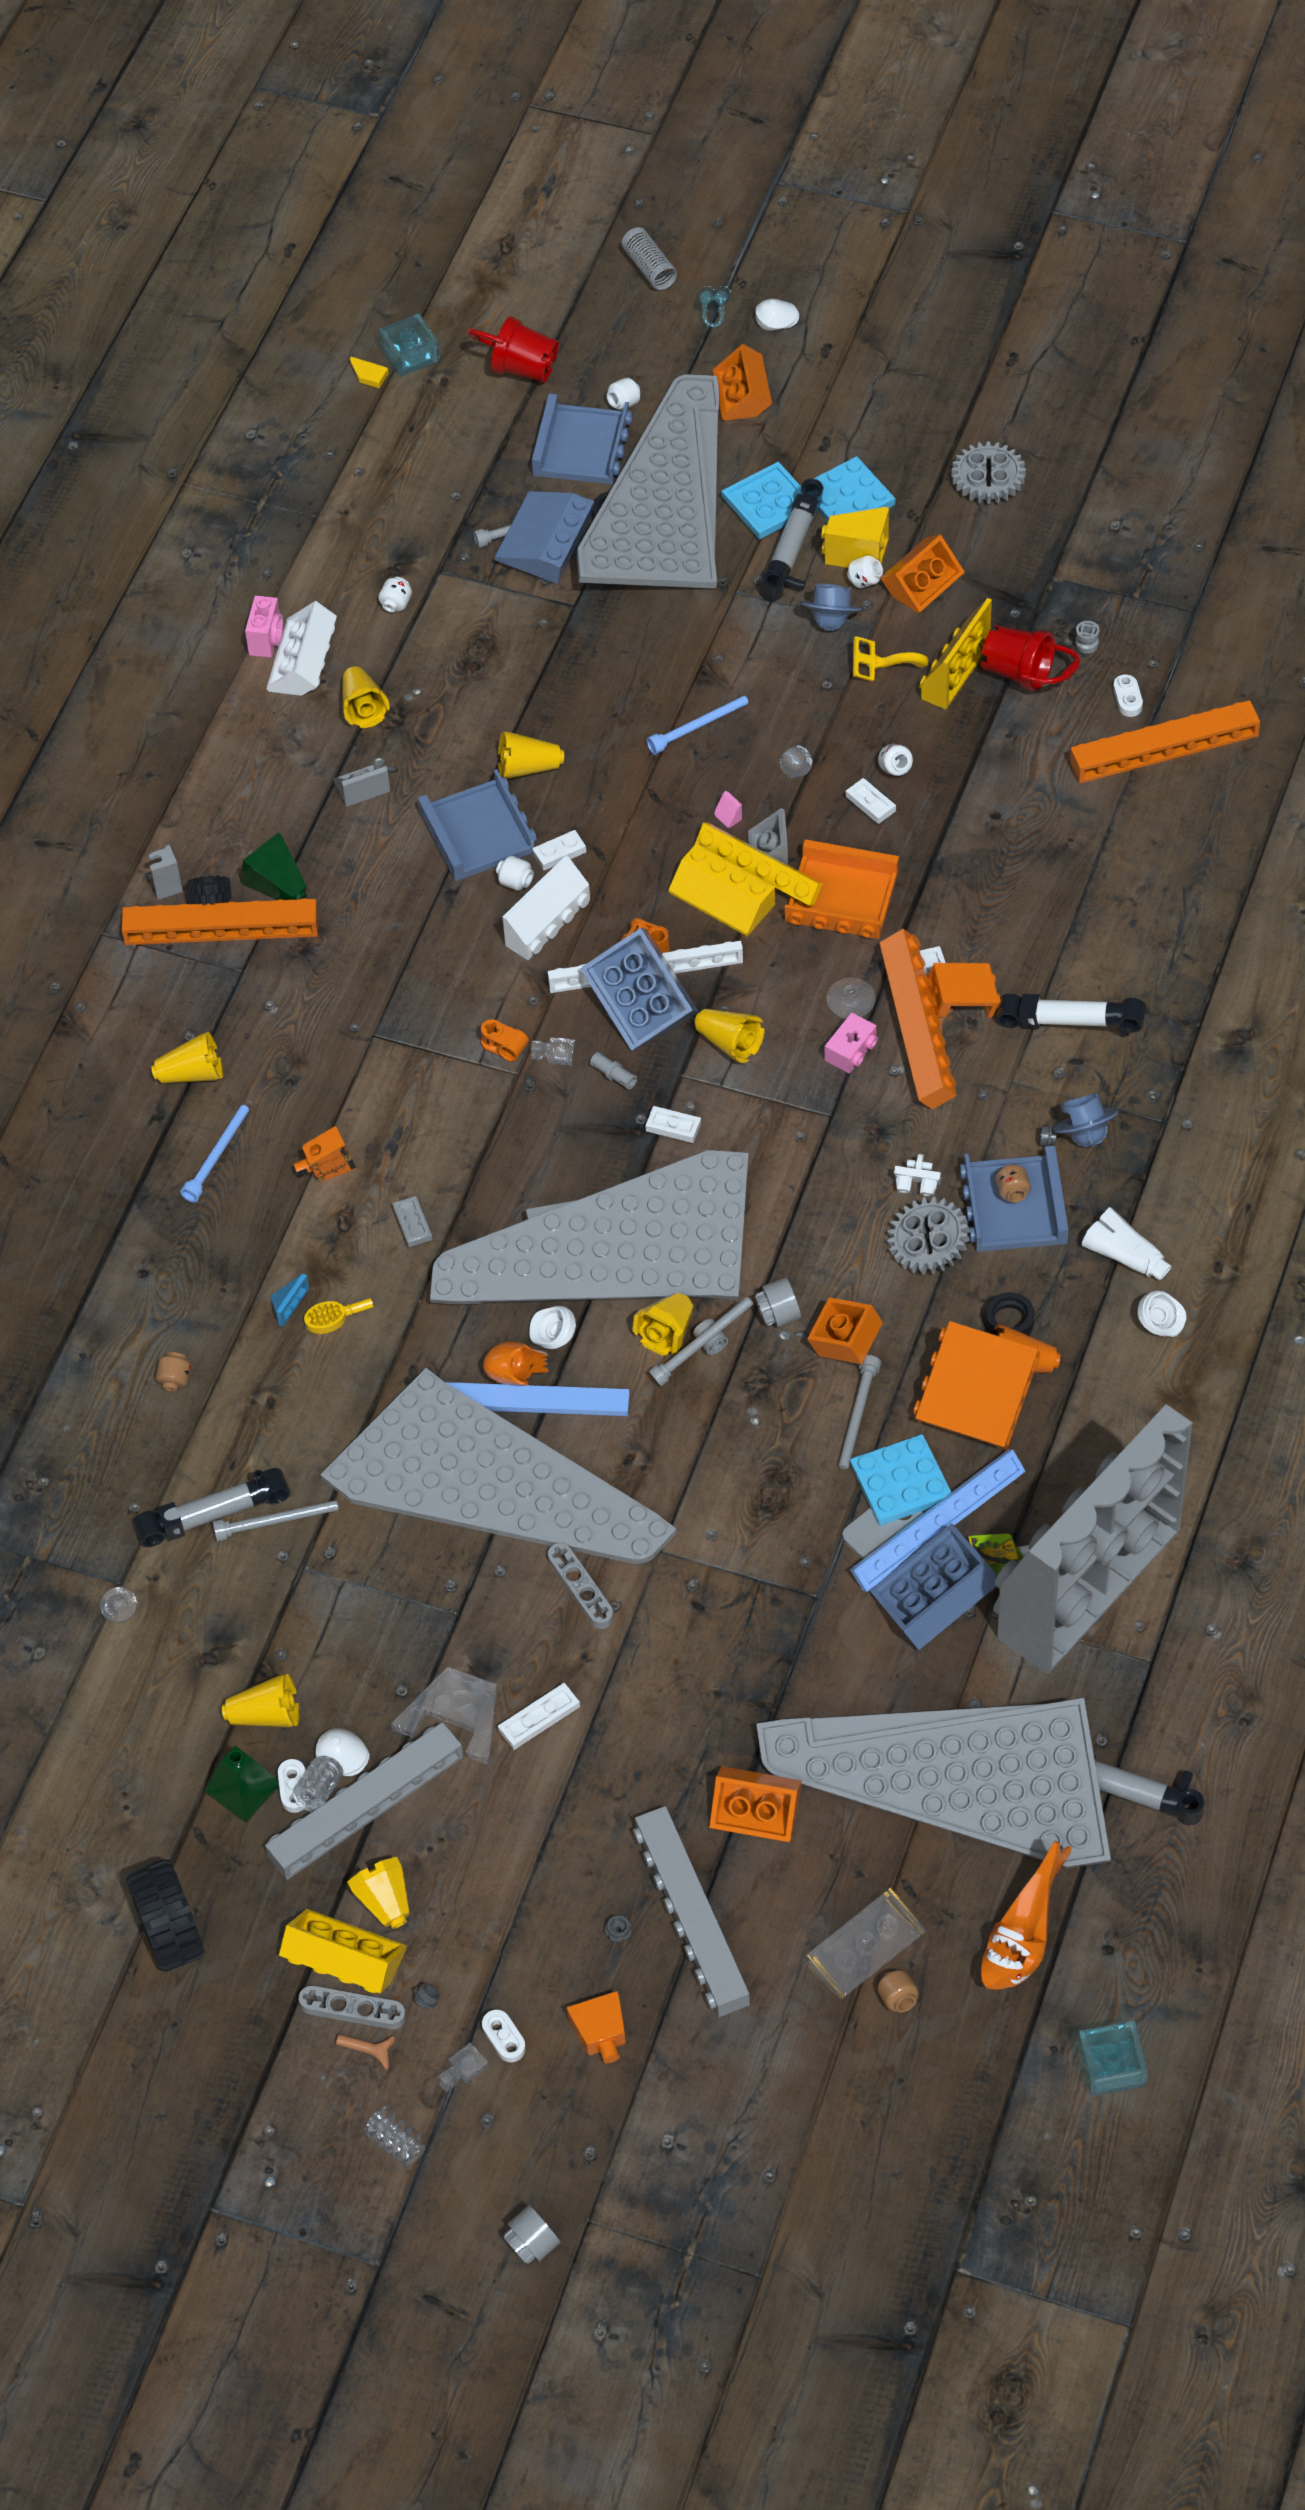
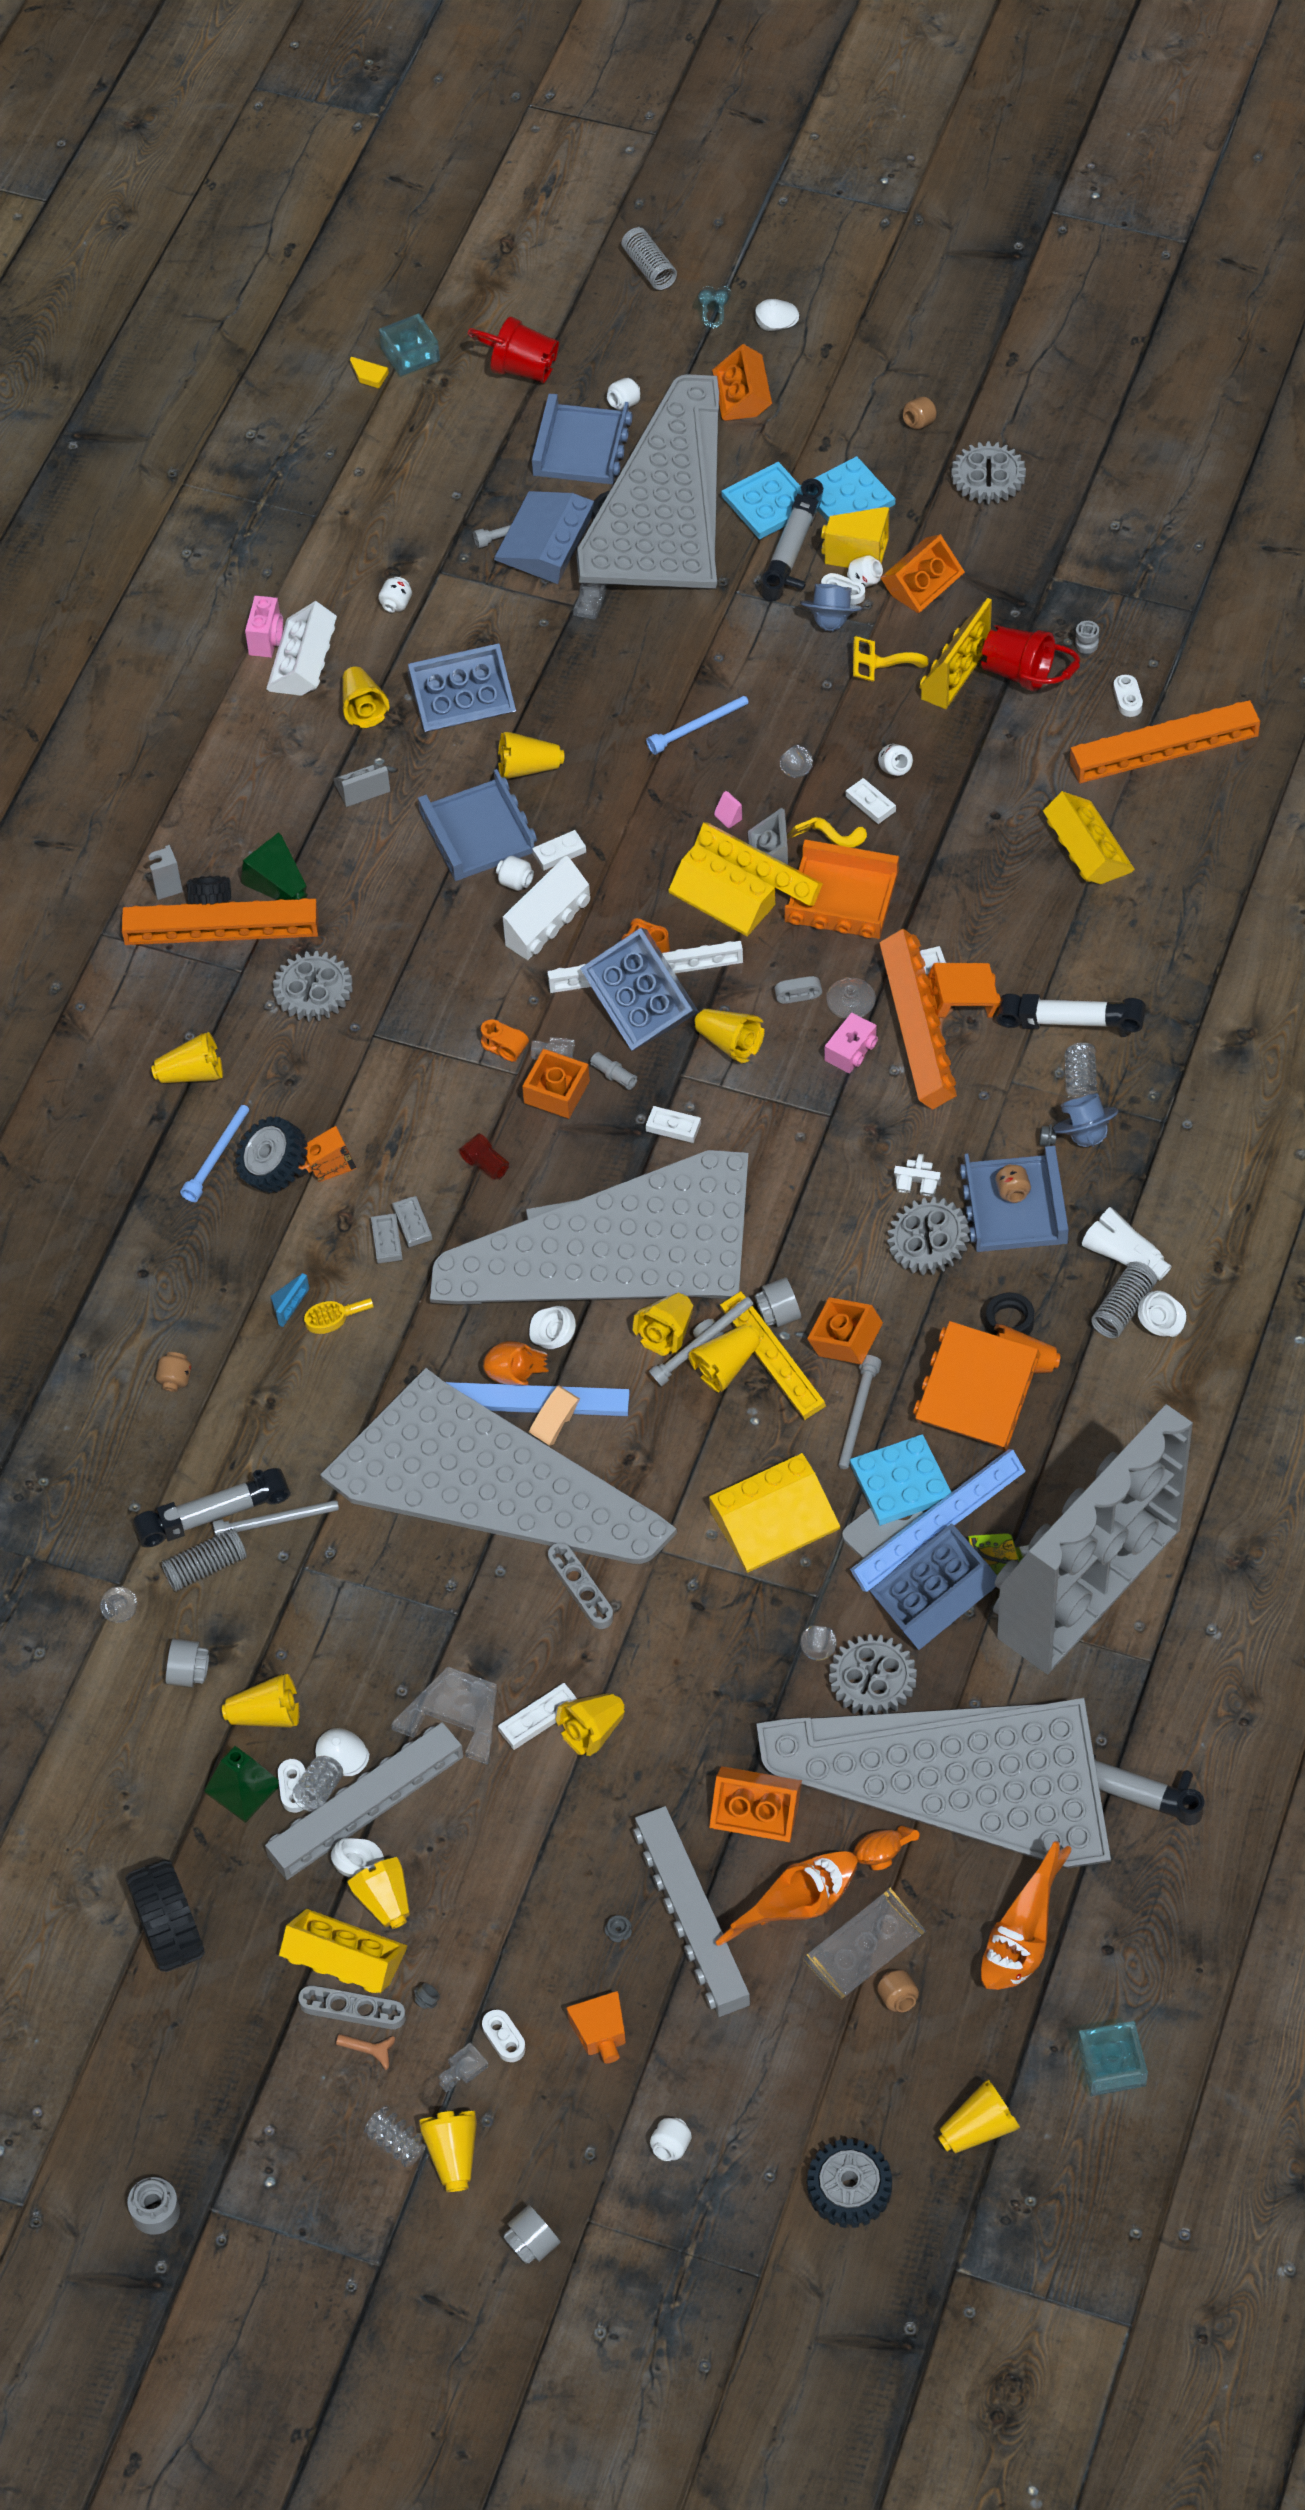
none -> light grey piece [127,2177,180,2235]
none -> light grey piece [161,1528,247,1592]
none -> light grey piece [166,1638,209,1688]
none -> black wheel [235,1116,308,1193]
none -> light grey gear [273,951,353,1022]
none -> white hat [331,1838,384,1877]
none -> light grey plate [371,1213,403,1264]
none -> sand blue slope [407,643,516,732]
none -> yellow cone [419,2111,477,2192]
none -> clear red piece [459,1133,509,1180]
none -> orange brick [522,1049,590,1119]
none -> light nougat slope [529,1386,580,1445]
none -> yellow cone [555,1693,625,1756]
none -> clear slope [573,583,608,620]
none -> white head [650,2118,692,2161]
none -> yellow cone [688,1324,760,1392]
none -> yellow slope [709,1453,840,1573]
none -> orange piece [715,1851,857,1946]
none -> yellow plate [720,1291,826,1420]
none -> light grey beam [774,976,822,1004]
none -> yellow piece [787,817,867,848]
none -> clear piece [800,1626,837,1661]
none -> wheel [807,2139,892,2228]
none -> white plate [821,573,865,605]
none -> light grey gear [829,1634,917,1715]
none -> orange animal [853,1826,920,1870]
none -> medium nougat head [903,397,937,429]
none -> yellow cone [938,2079,1020,2153]
none -> yellow slope [1043,791,1135,884]
none -> clear piece [1064,1043,1098,1099]
none -> light grey piece [1091,1261,1157,1338]

